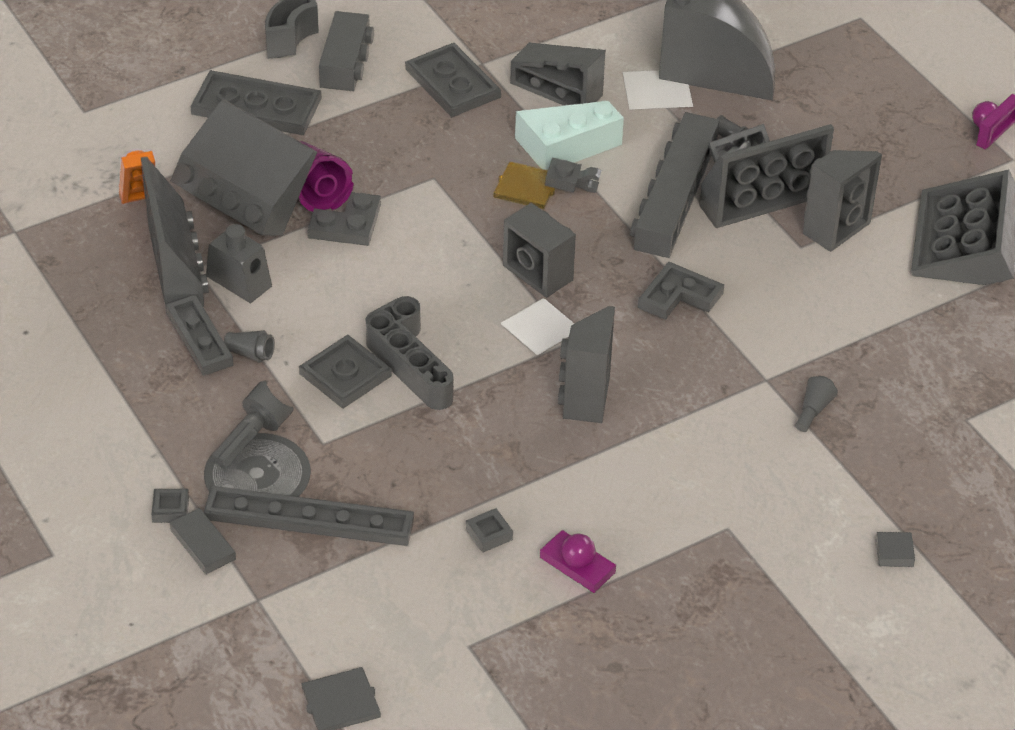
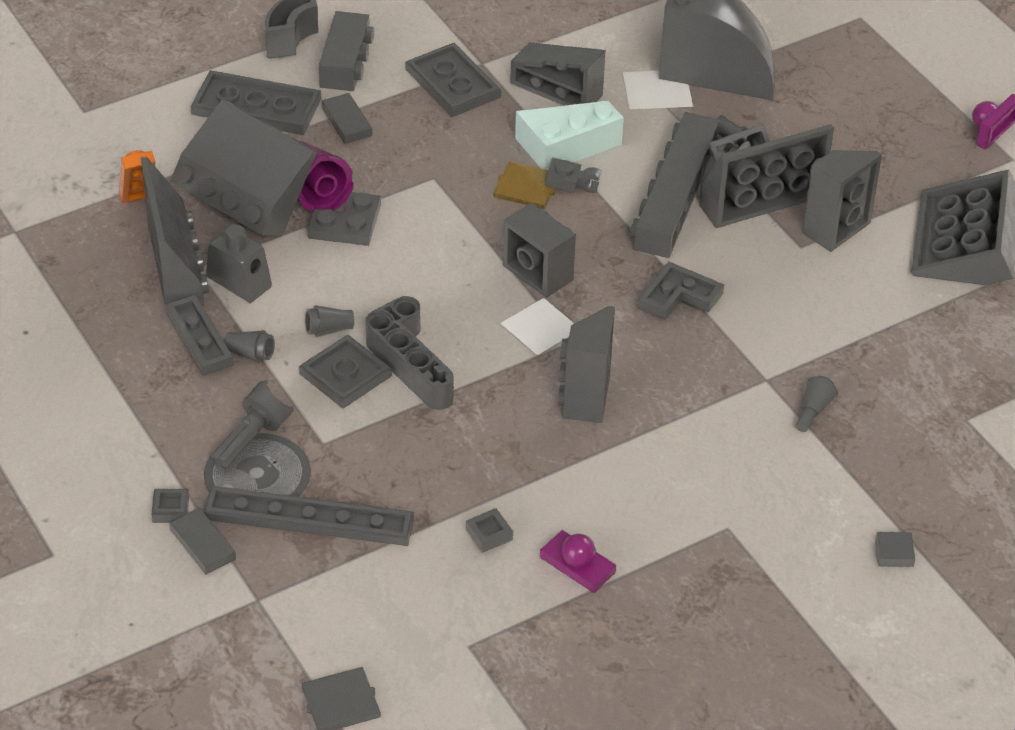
none -> dark grey cone [305,305,354,337]
none -> dark grey tile [322,93,372,144]

